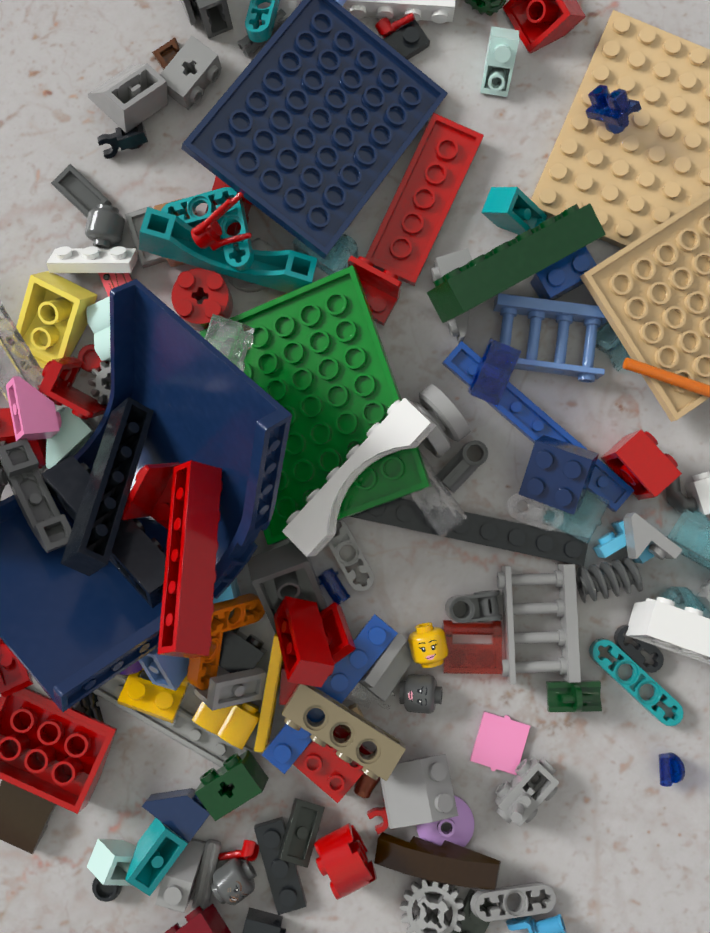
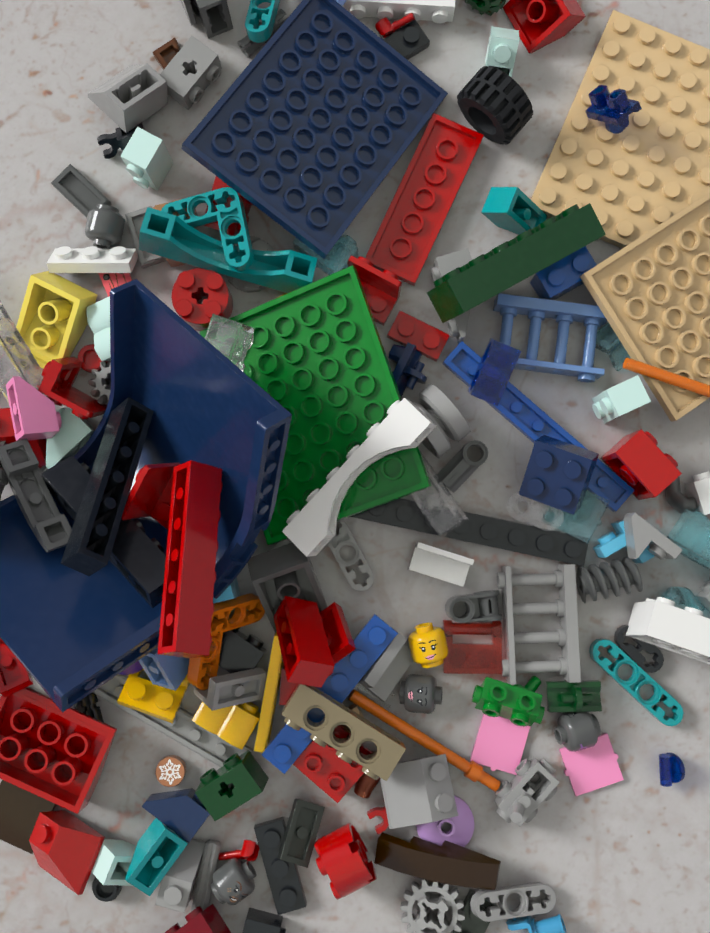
red plant [191,192,252,251] -> none
clear blue pin [318,567,351,605] -> none
none -> red slope [29,810,105,895]
none -> light aqua brick [121,127,173,191]
none -> nougat tile [156,755,186,787]
none -> orange bar [348,690,501,792]
none -> red plate [387,311,450,362]
none -> dark blue hips [388,343,427,397]
none -> white panel [408,542,474,587]
none -> black tyre [457,66,533,145]
none -> green brick [472,676,545,727]
none -> dark grey head [554,712,601,752]
none -> bright pink piece [559,733,624,796]
none -> light aqua brick [592,375,651,424]

